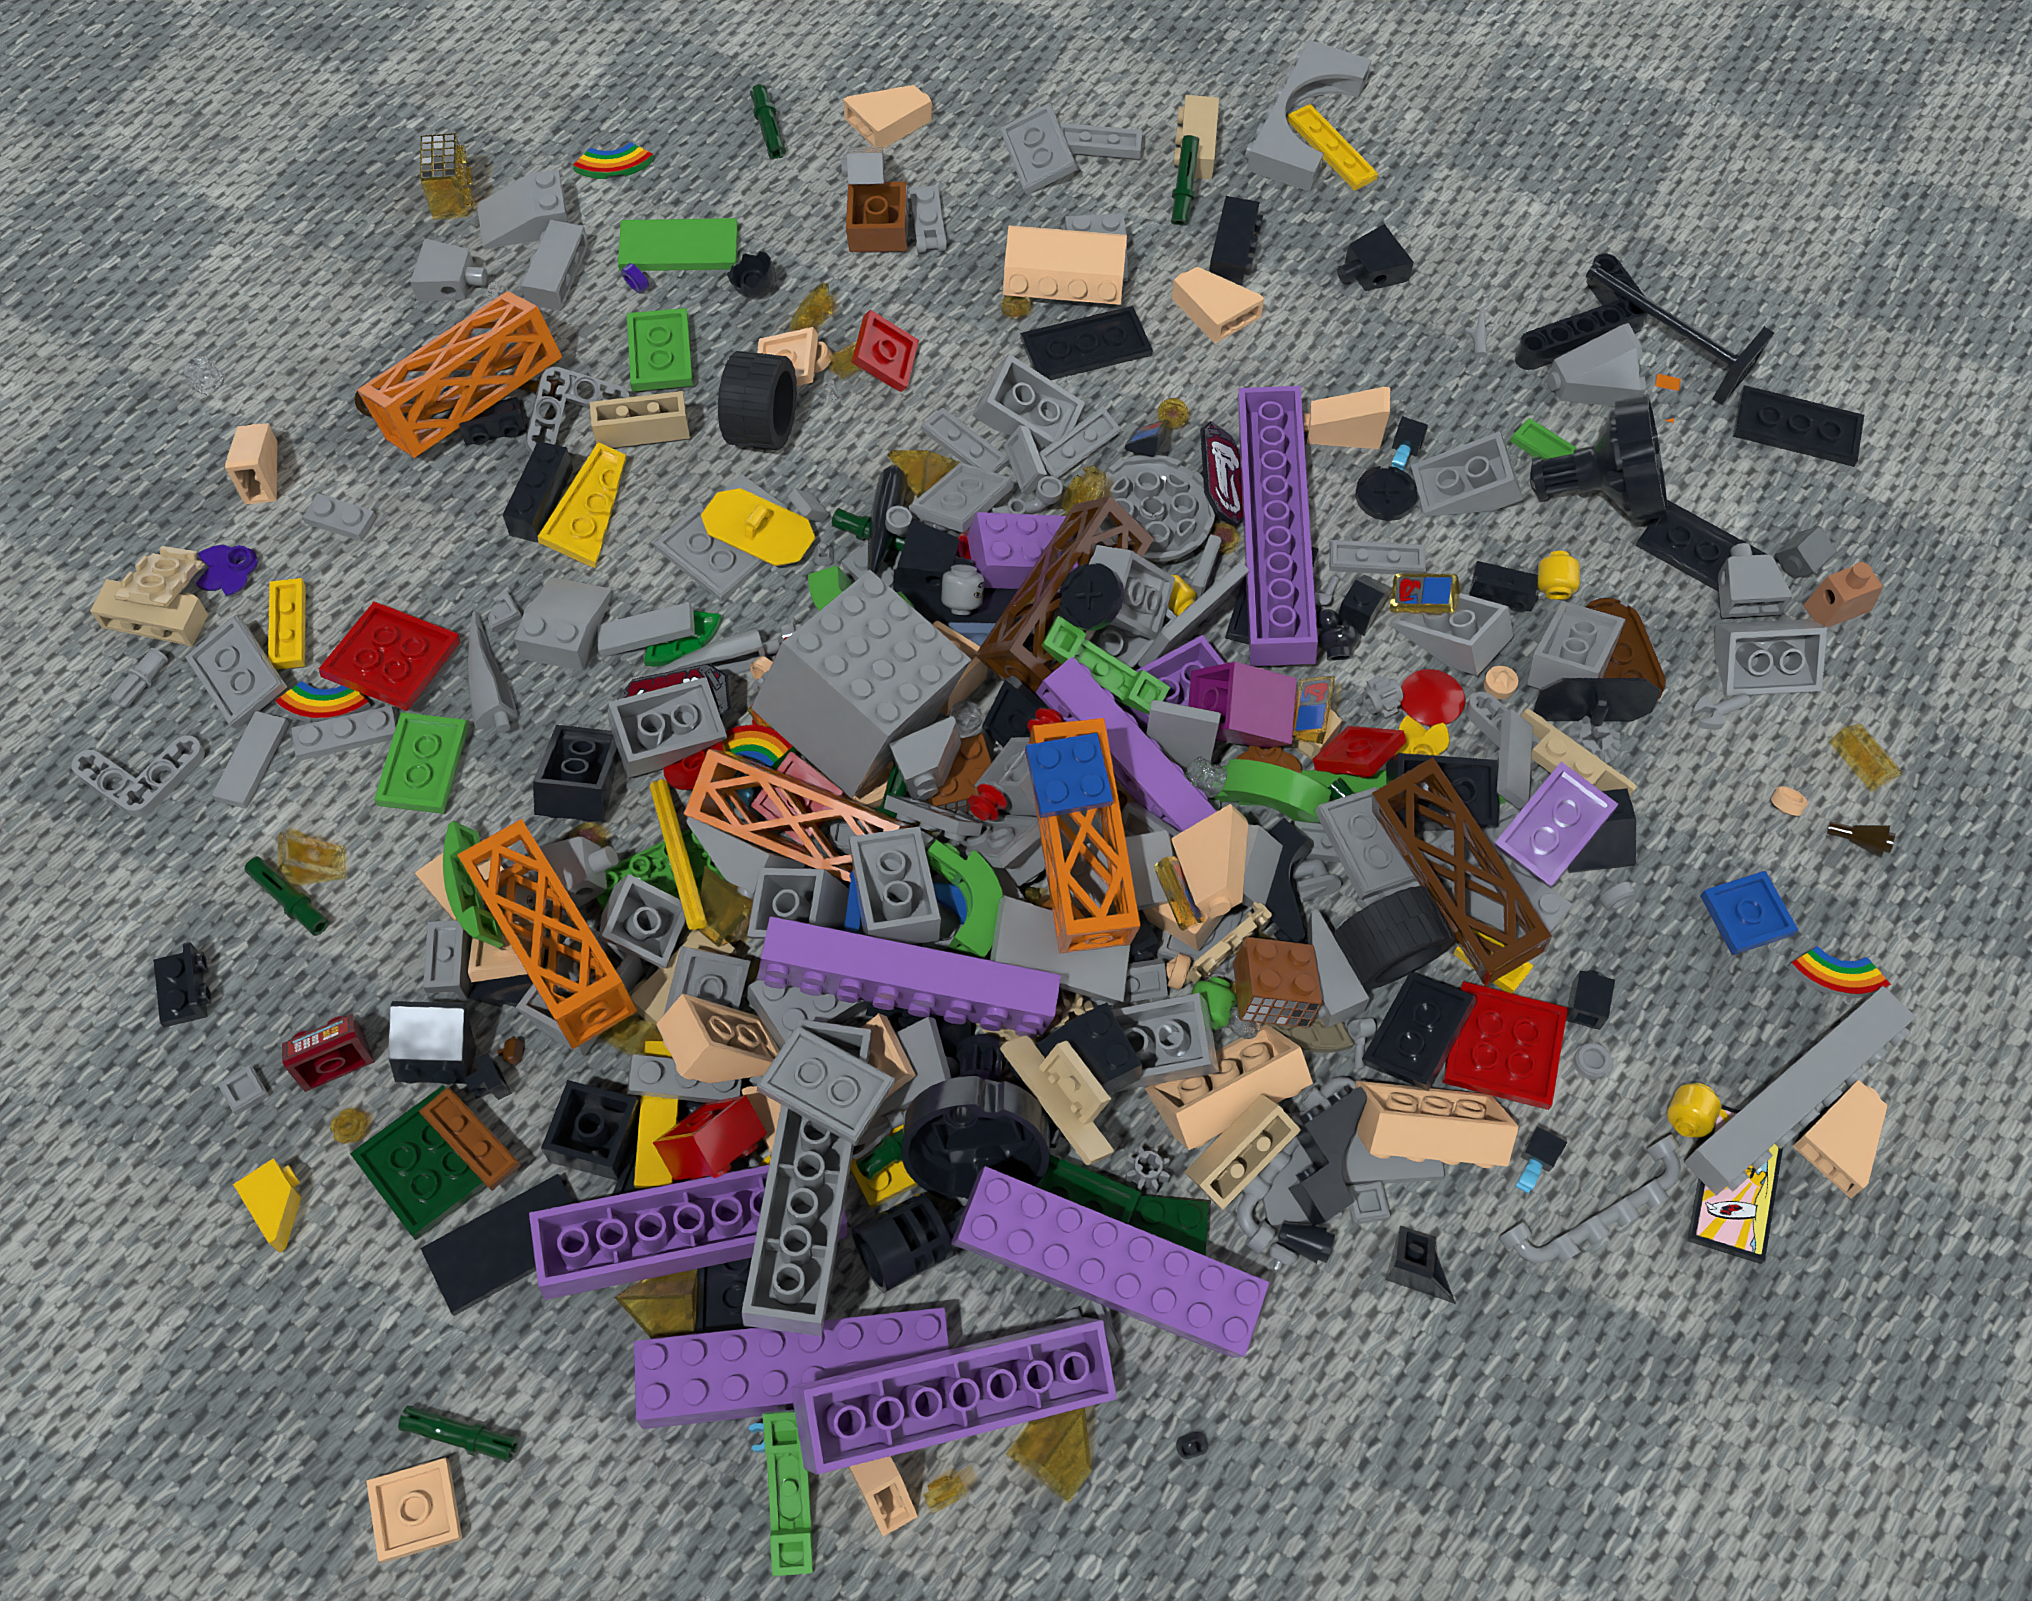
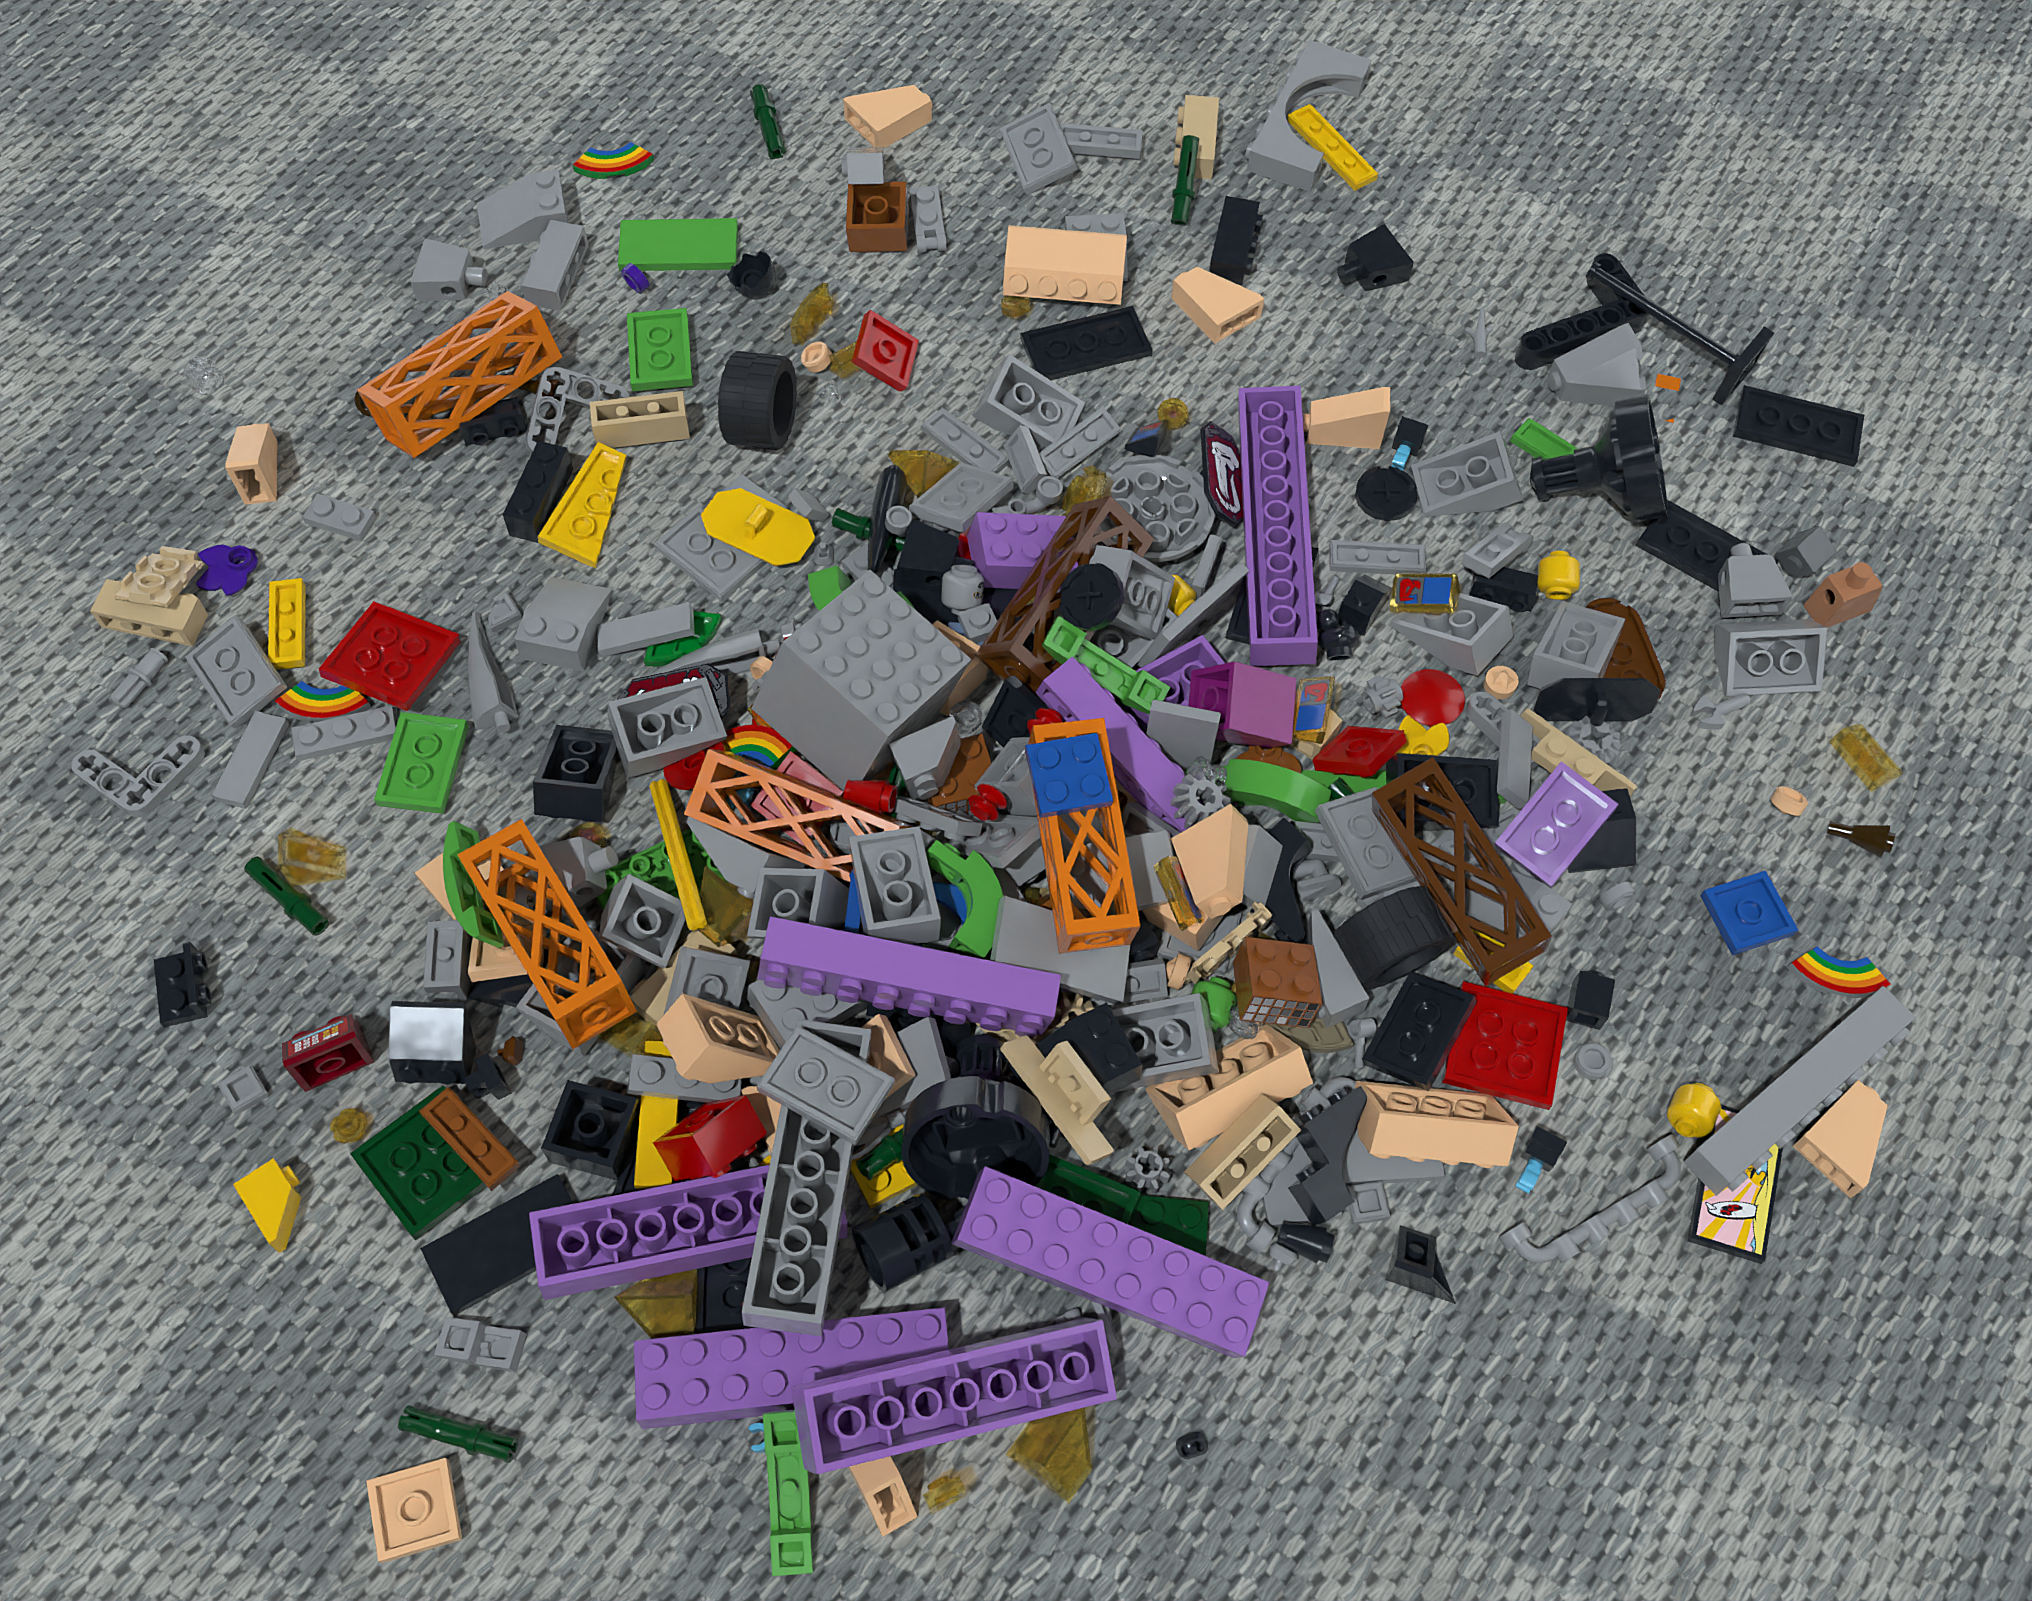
clear yellow brick [420,133,473,220] -> none
light nougat plate [757,327,818,386] -> none
clear yellow tile [1206,523,1239,555] -> none
none -> light grey slope [434,1317,527,1373]
none -> red cone [843,780,898,815]
none -> light grey plate [958,603,997,644]
none -> light grey gear [1170,771,1231,829]
none -> light grey plate [1461,522,1533,578]

